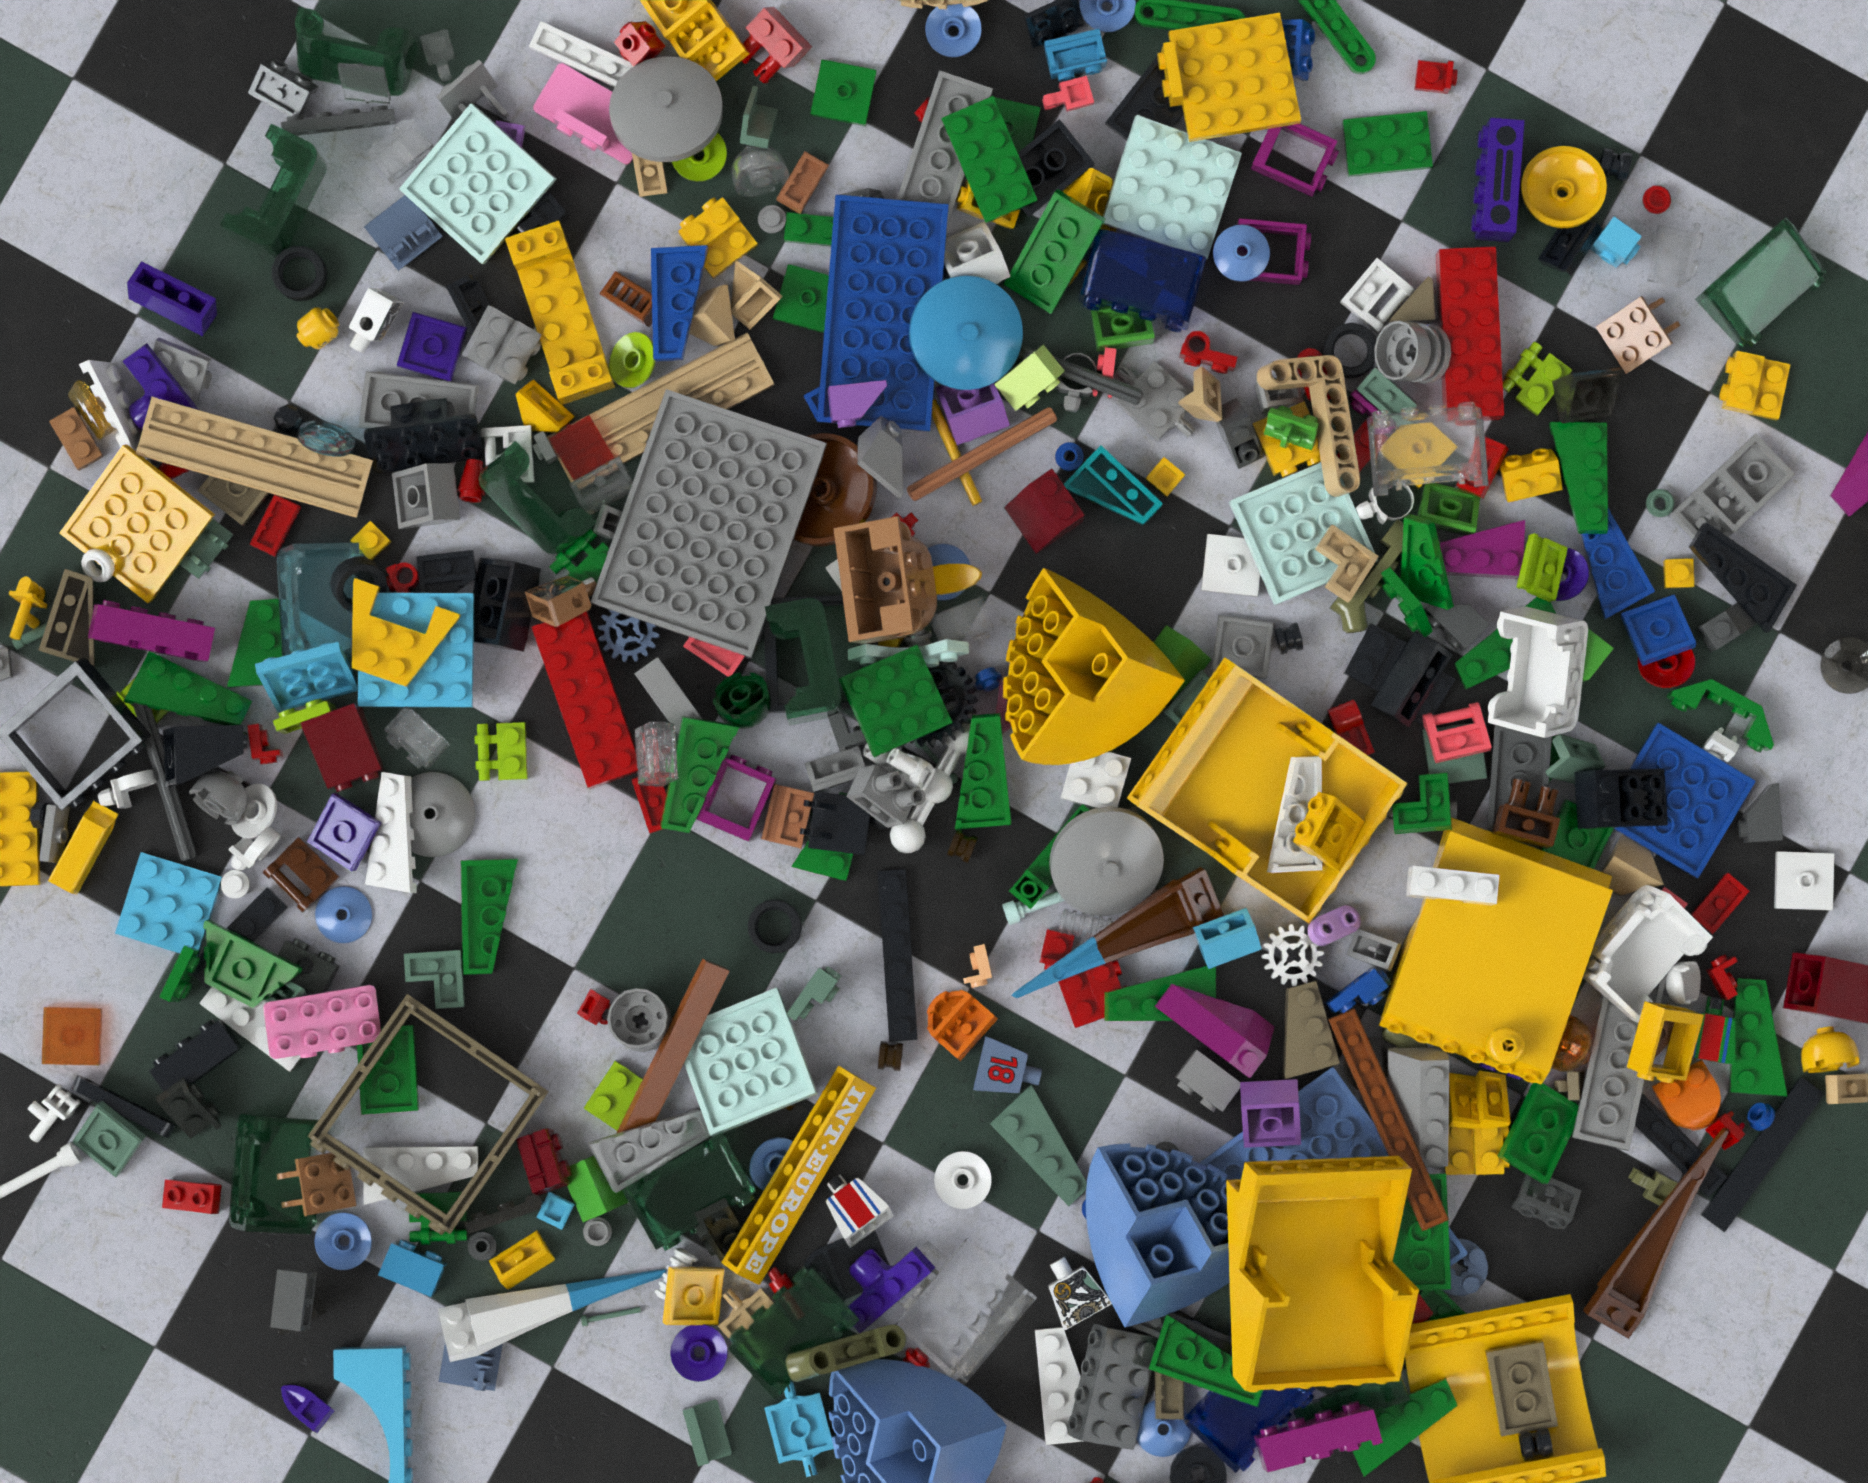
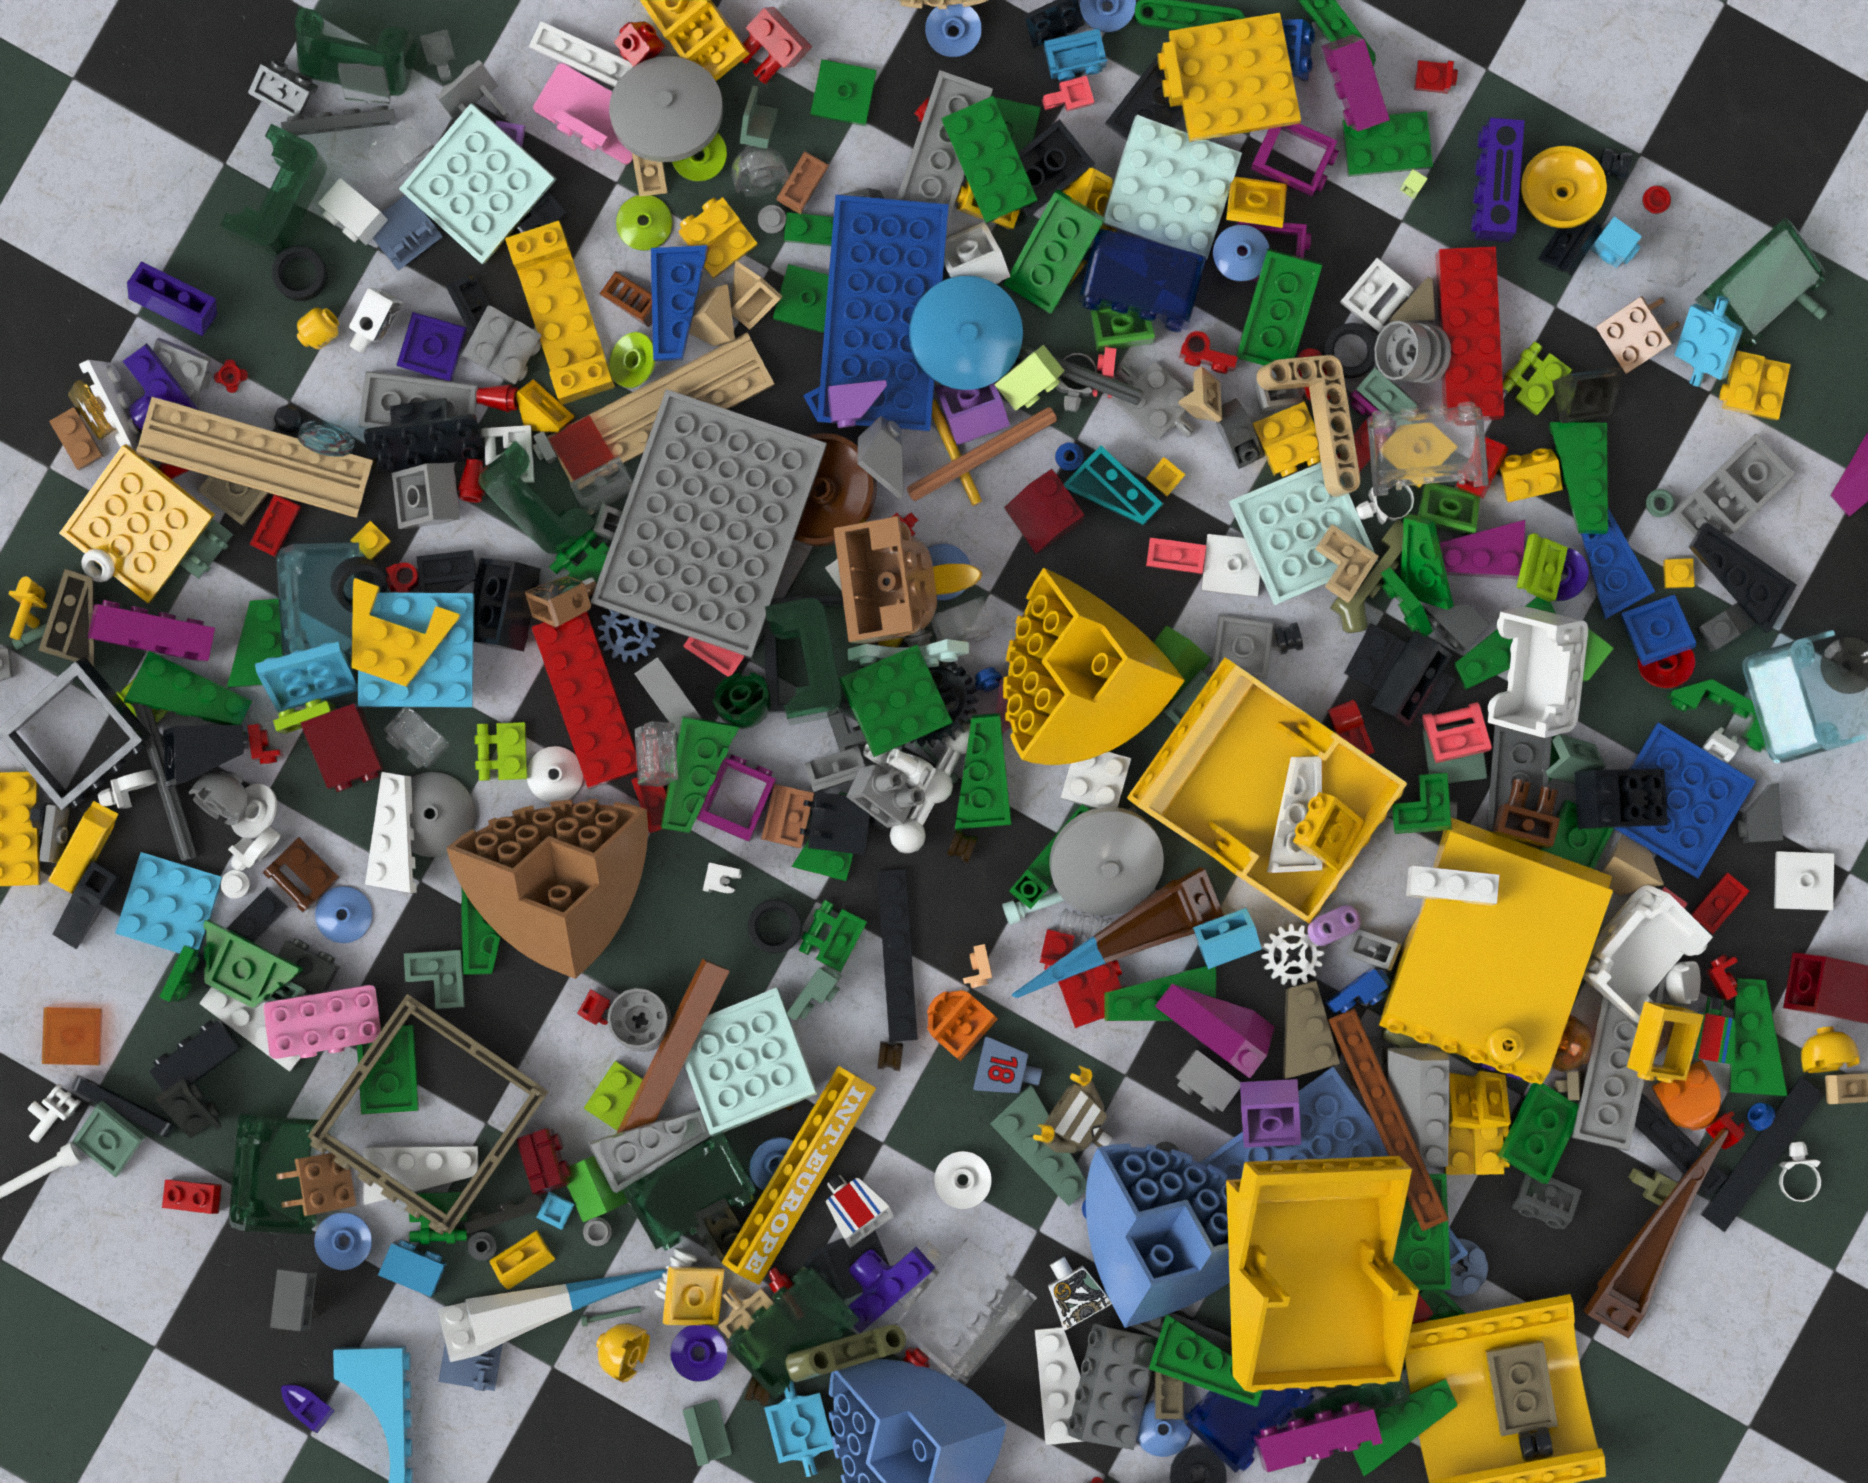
plate [307,793,382,872] -> none
bright green hips [1264,405,1319,450] -> none
none -> black slope [52,861,123,949]
none -> red plate [214,359,248,393]
none -> white brick [318,178,388,245]
none -> medium nougat brick [447,799,648,979]
none -> red cone [476,384,519,413]
none -> white dish [527,746,583,802]
none -> yellow cylinder [596,1323,650,1383]
none -> lime dish [616,195,672,251]
none -> white hinge [703,863,742,893]
none -> dark brown wheel [744,1372,775,1407]
none -> green plate [798,900,867,972]
none -> torso [1033,1065,1113,1153]
none -> coral plate [1146,538,1206,574]
none -> yellow plate [1226,176,1287,228]
none -> green plate [1235,248,1322,366]
none -> magenta wedge [1321,34,1390,131]
none -> yellowish green piece [1400,169,1428,199]
none -> medium azure plate [1674,296,1743,387]
none -> clear light blue windscreen [1742,630,1866,764]
none -> white piece [1779,1141,1821,1202]
none -> sand green wheel [1782,279,1827,320]

